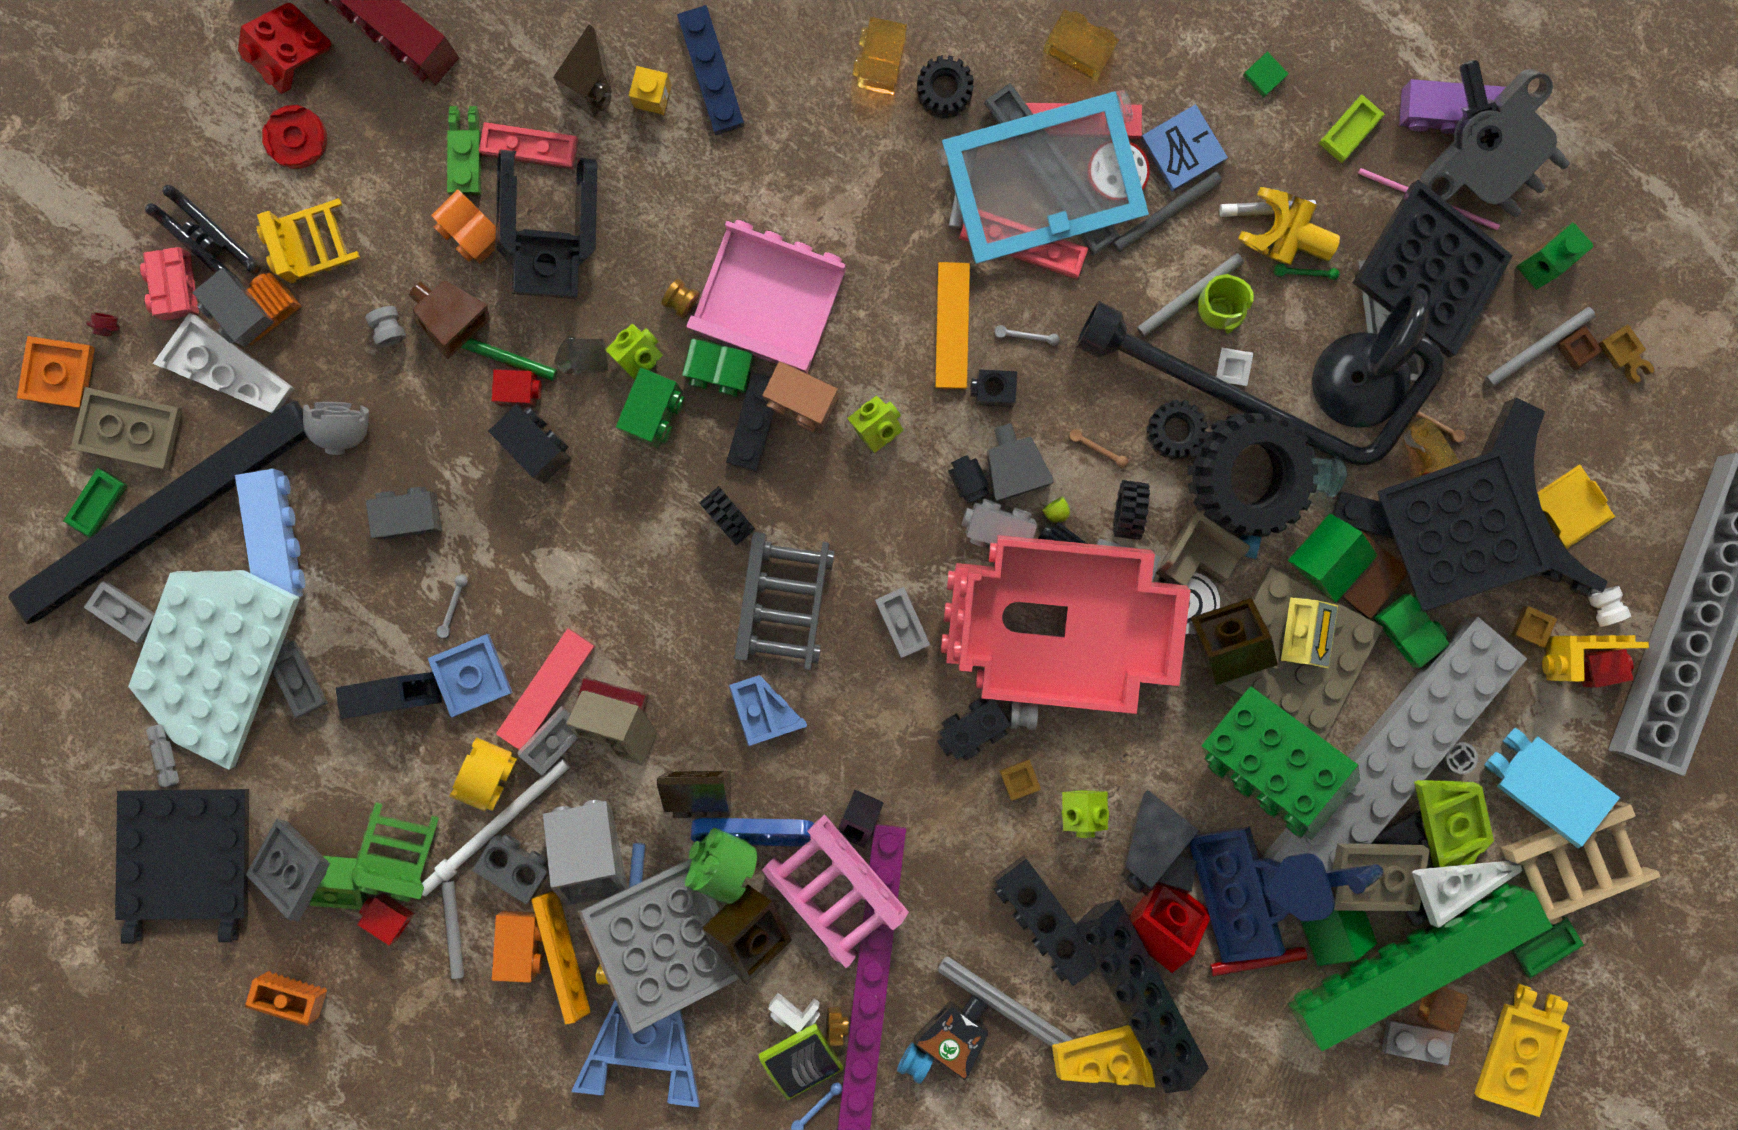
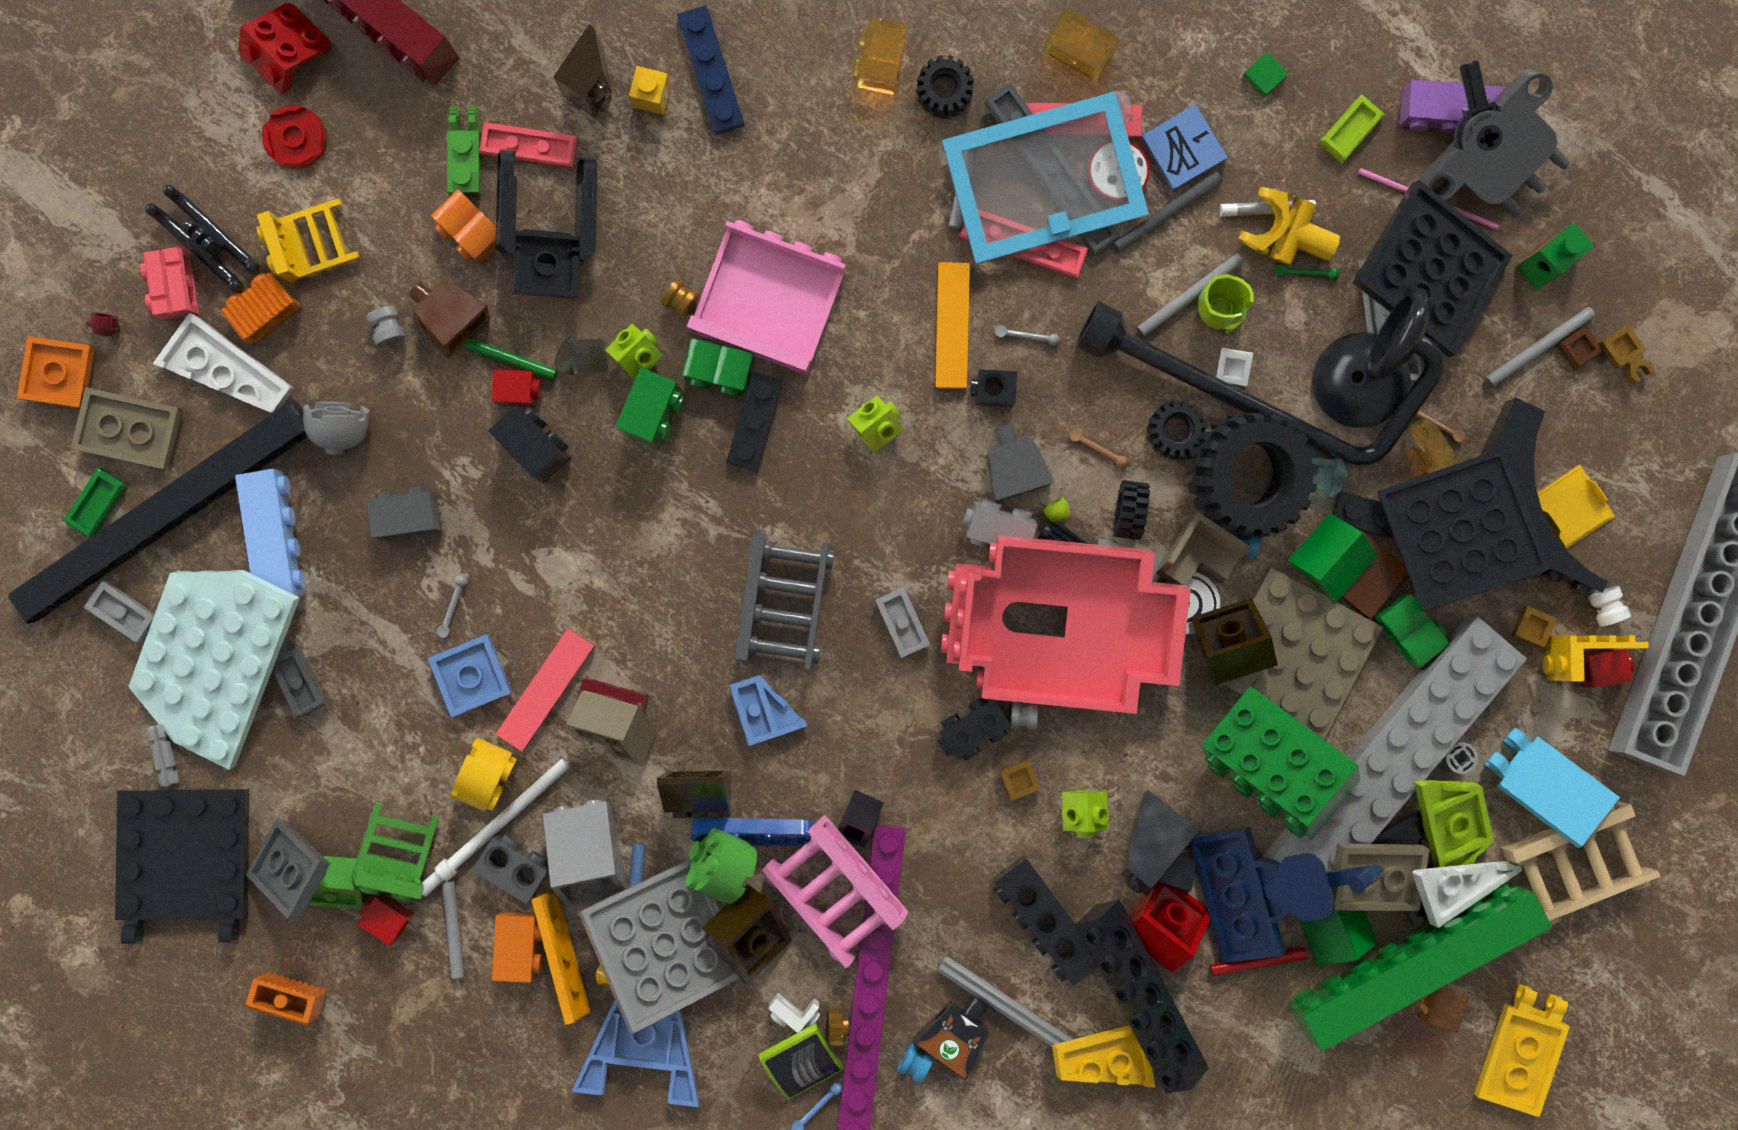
dark grey brick [192,268,274,347] -> none
black slope [335,672,442,719] -> none
light grey plate [517,706,579,776] -> none
black tyre [699,486,756,546] -> none
nougat brick [762,361,839,433] -> none
black brick [948,455,989,504] -> none
light yellow panel [1281,597,1338,668] -> none
light grey plate [1382,1019,1454,1065] -> none
green tile [1510,916,1584,979] -> none

